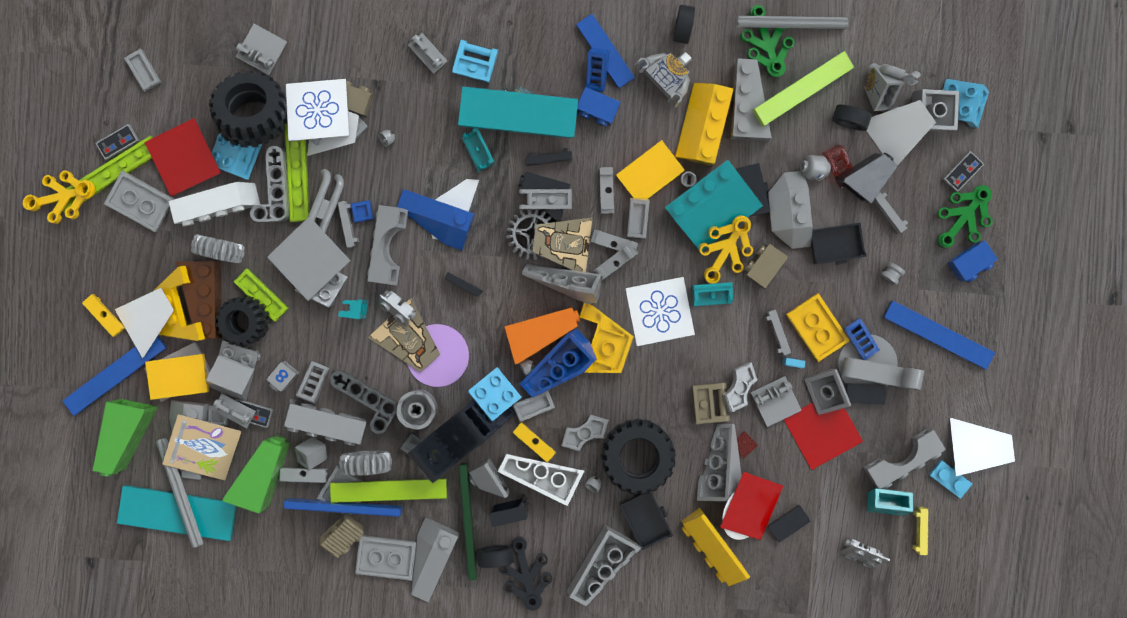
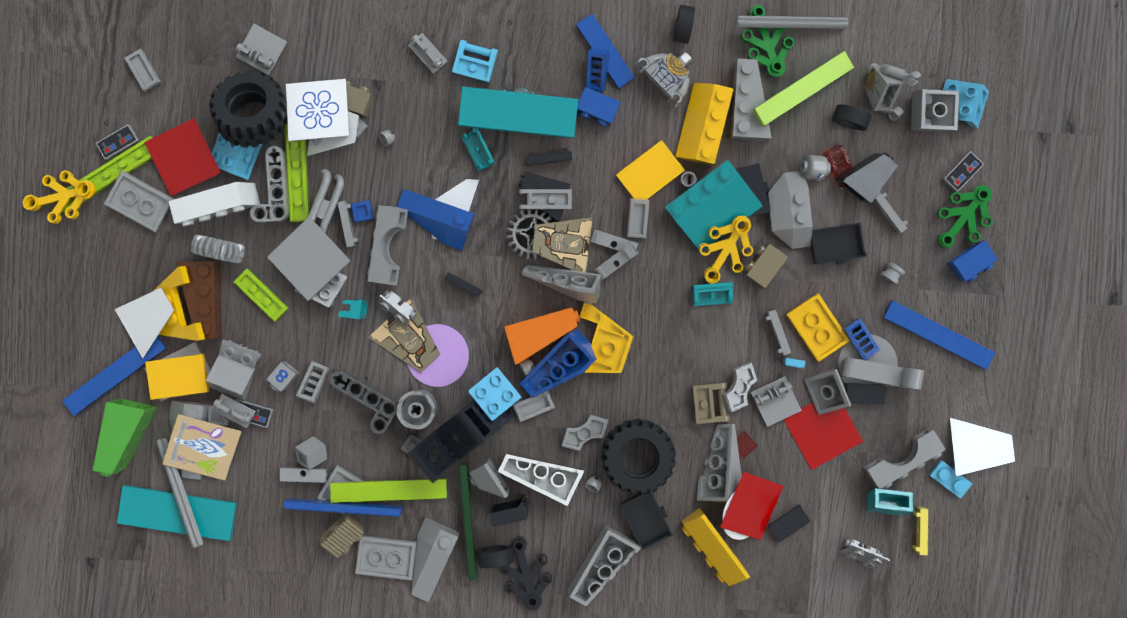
yellow piece [82,294,125,337] -> none
black tyre [215,296,270,346] -> none
bright green slope [223,435,291,514] -> none
light grey wedge [284,398,366,446] -> none
light grey gear [339,450,392,476] -> none
yellow piece [513,422,556,463] -> none
light grey piece [599,167,614,214] -> none
white sticker [625,277,695,346] -> none
white sticker [866,100,936,165] -> none

